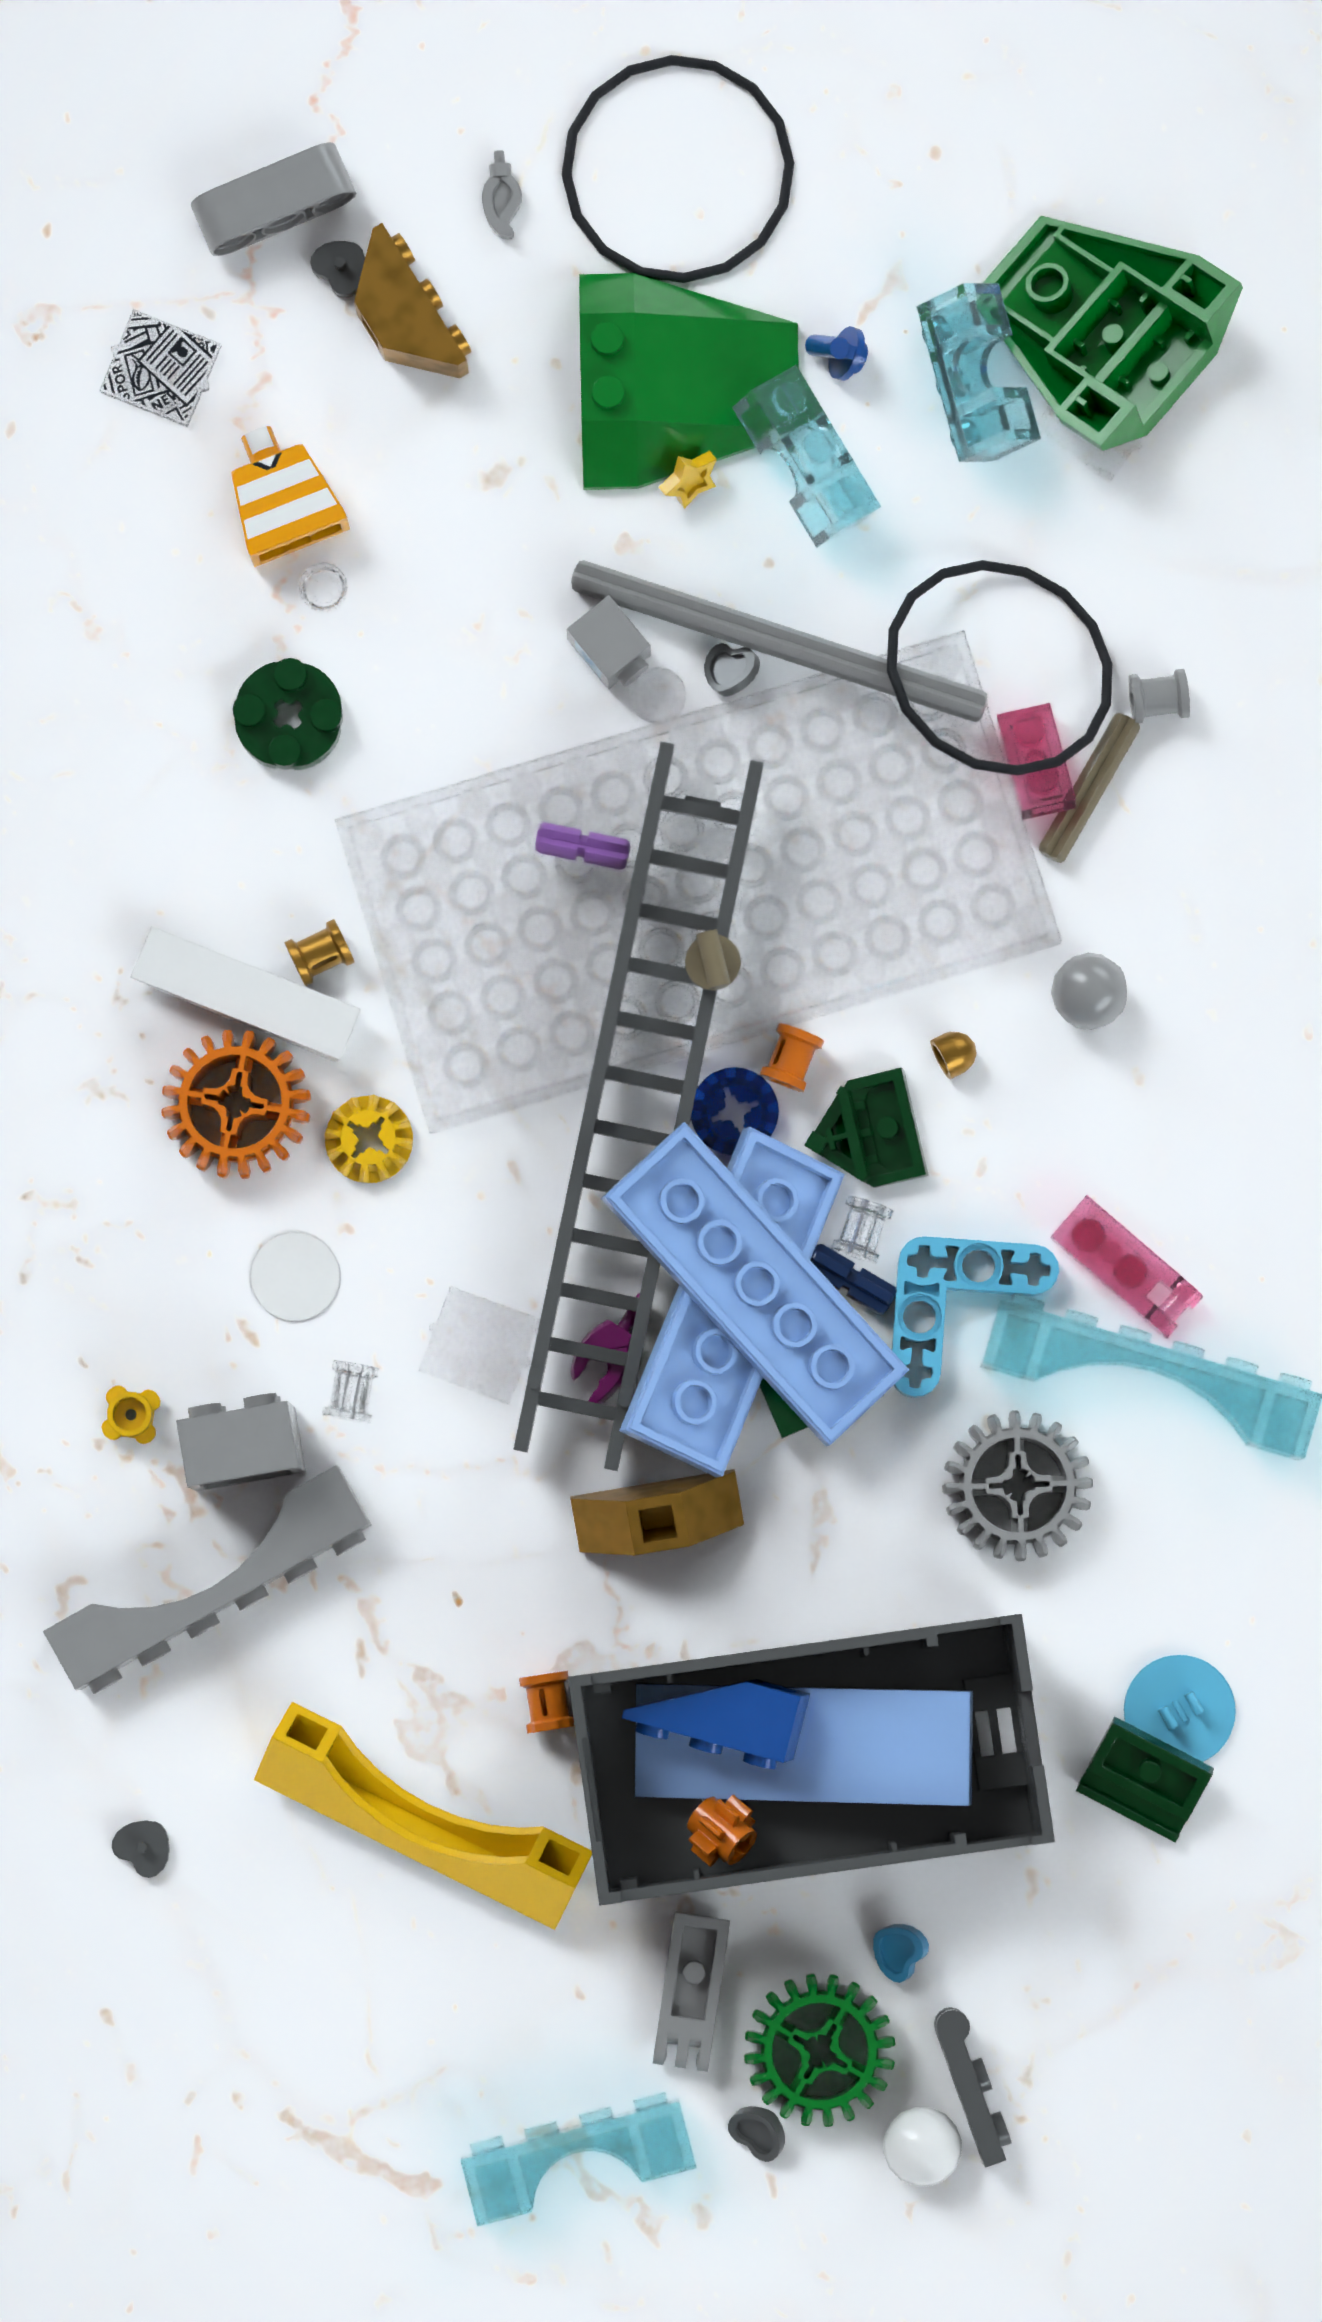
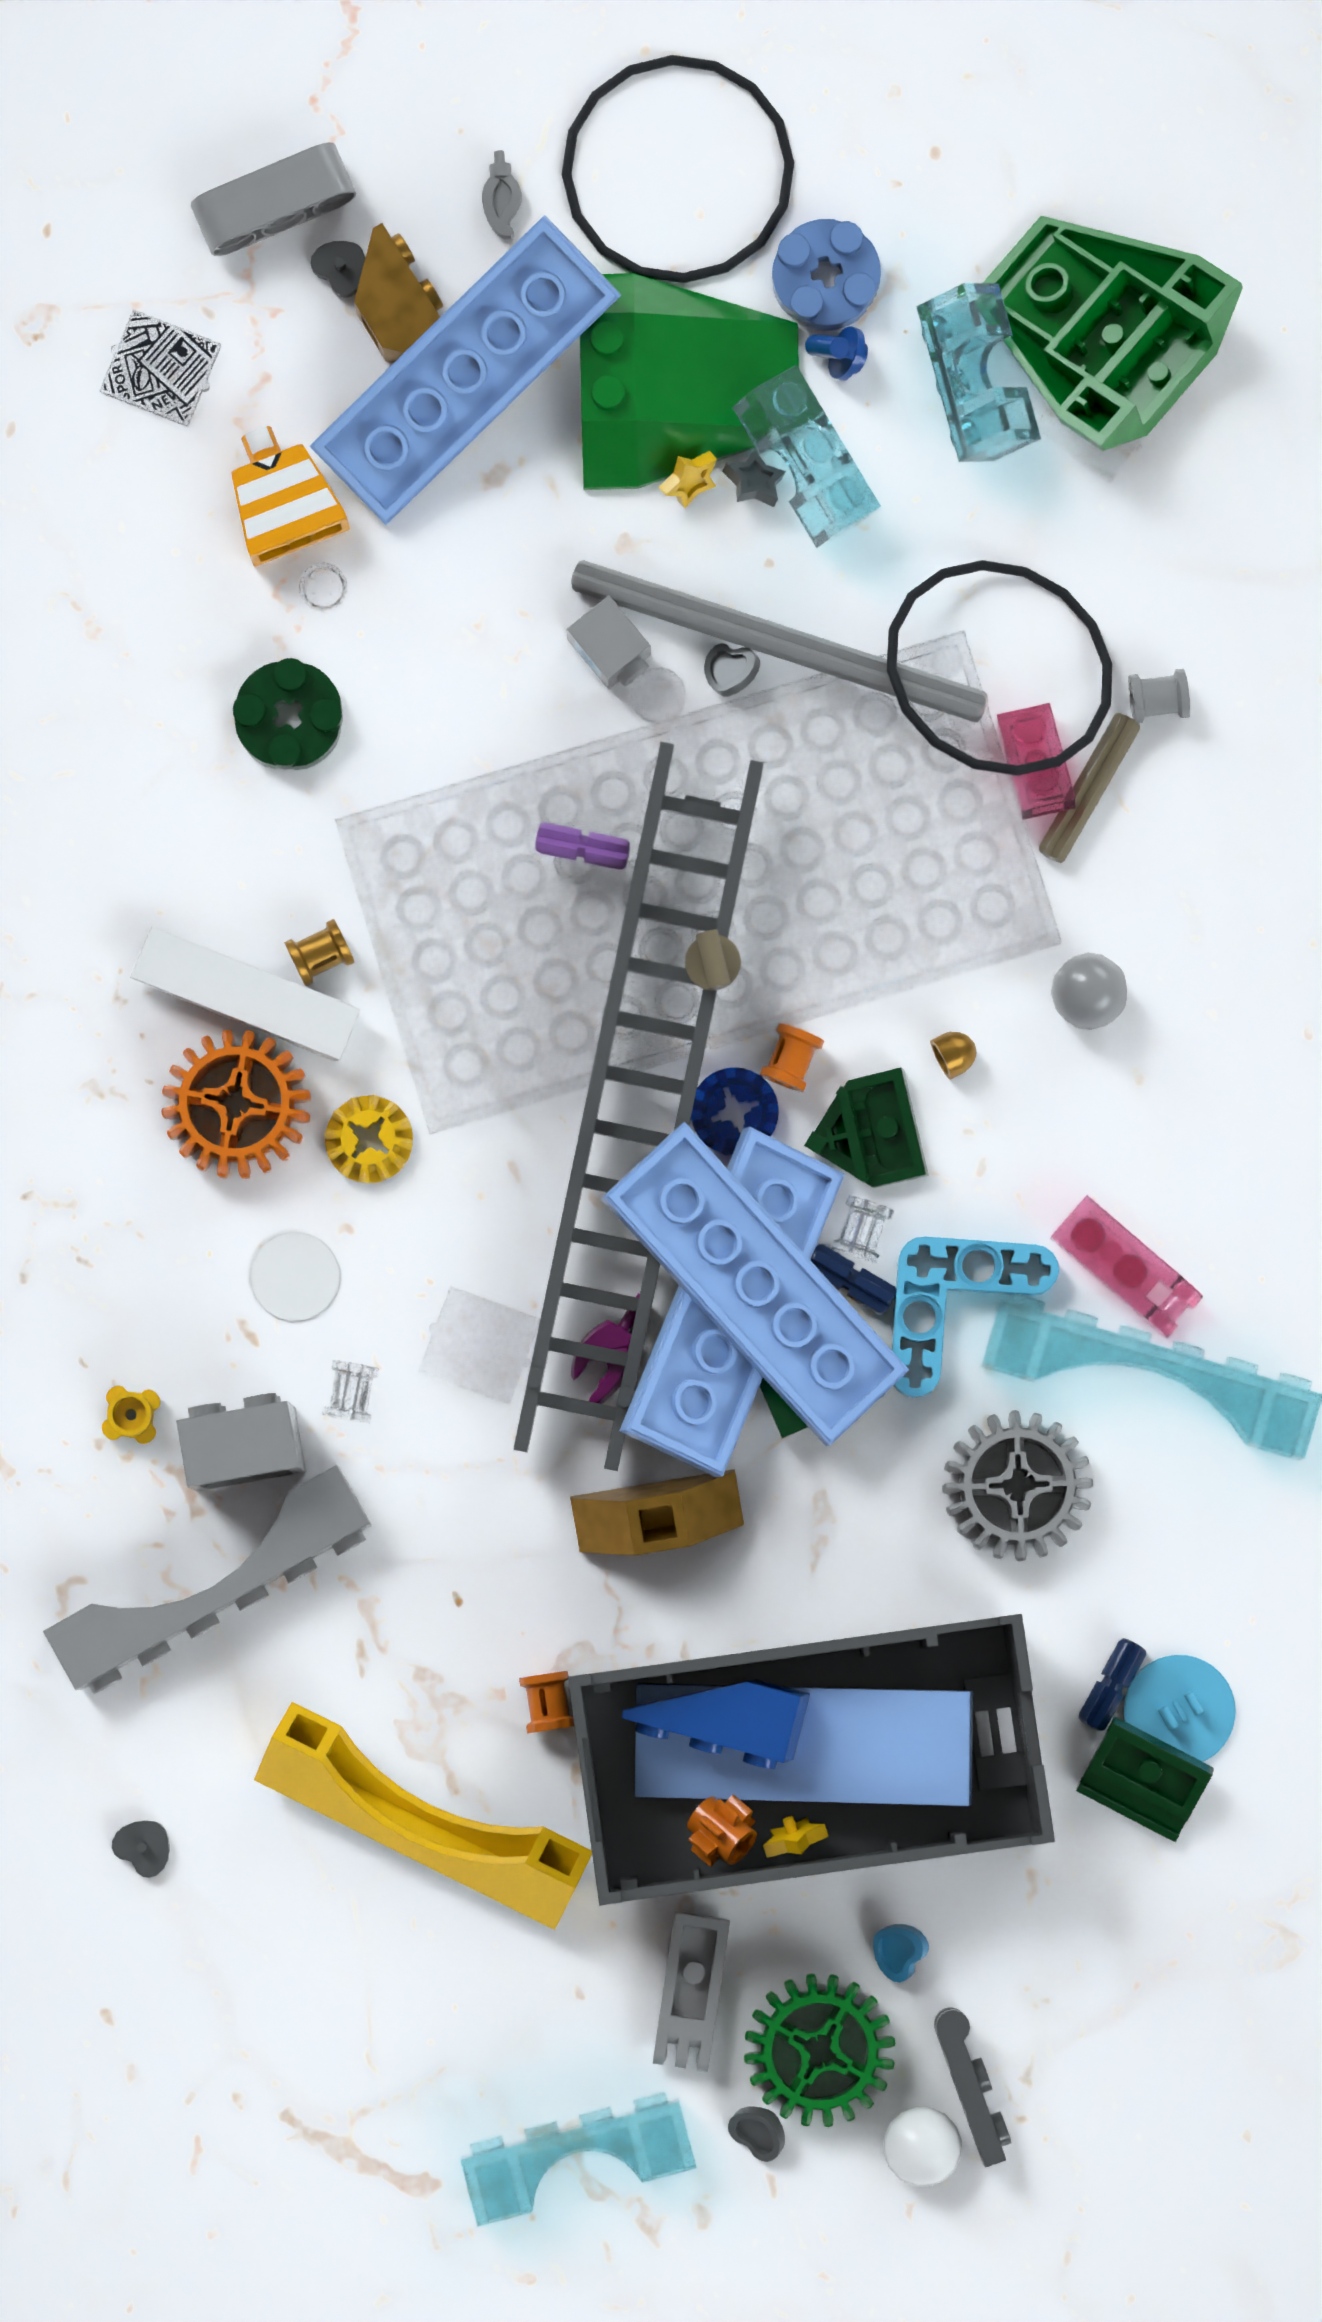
none -> light blue tile [309,215,622,525]
none -> dark grey piece [722,449,786,507]
none -> yellow piece [763,1816,829,1858]
none -> medium blue plate [772,219,881,331]
none -> dark blue piece [1078,1638,1146,1731]

